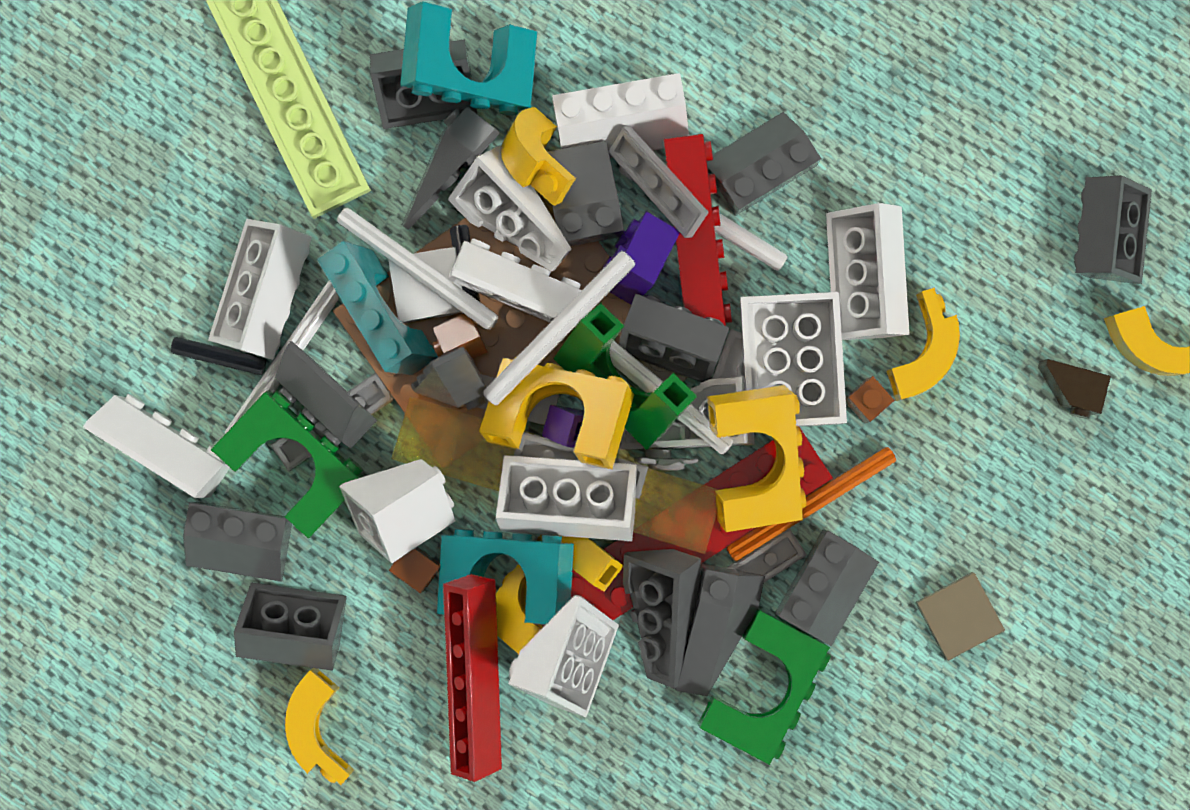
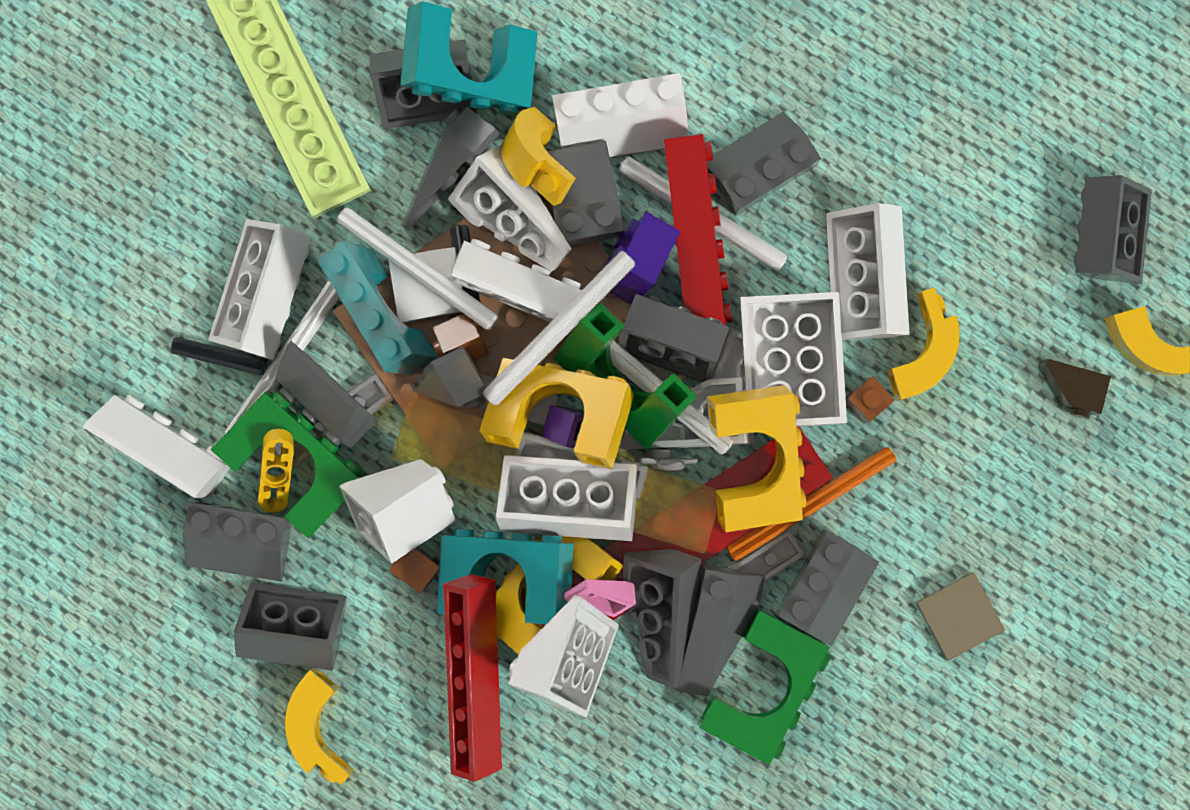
light grey tile [608,126,708,238] -> none
none -> yellow beam [258,429,294,513]
none -> bright pink slope [564,580,636,617]

